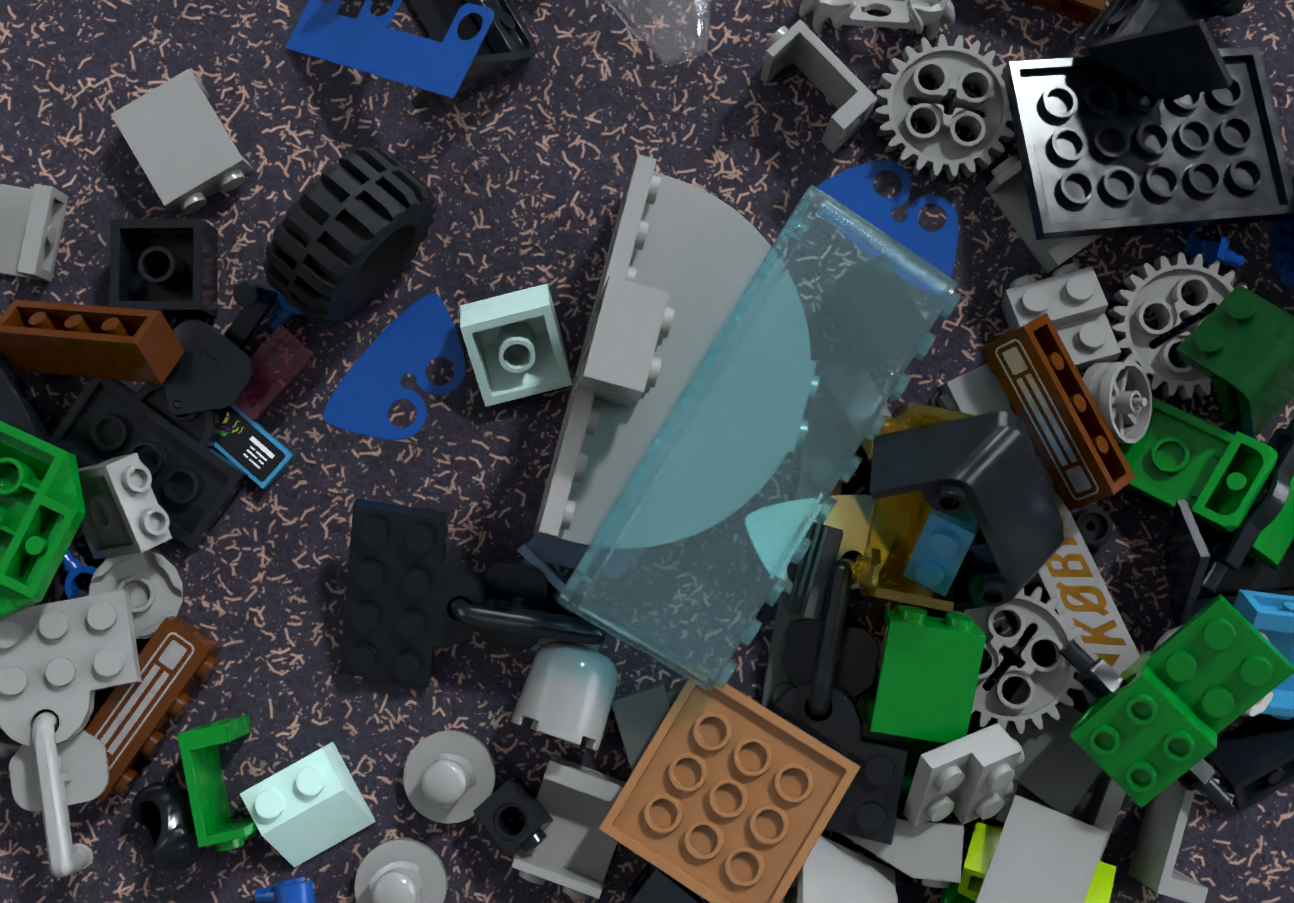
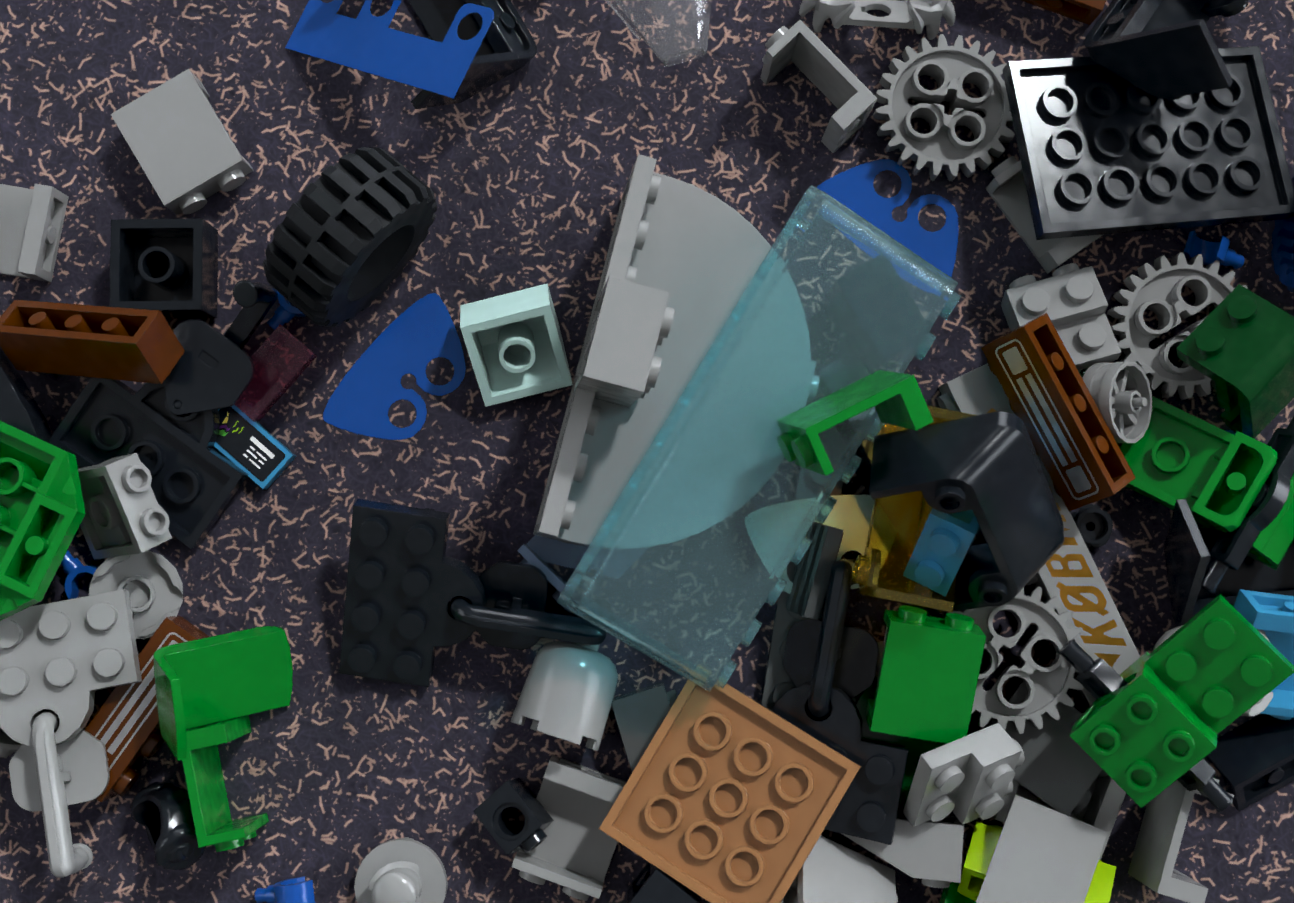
light aqua slope [240,742,376,868] -> none
light grey plate [403,730,496,824] -> none
none -> green piece [153,626,293,761]
none -> green panel [776,370,934,476]

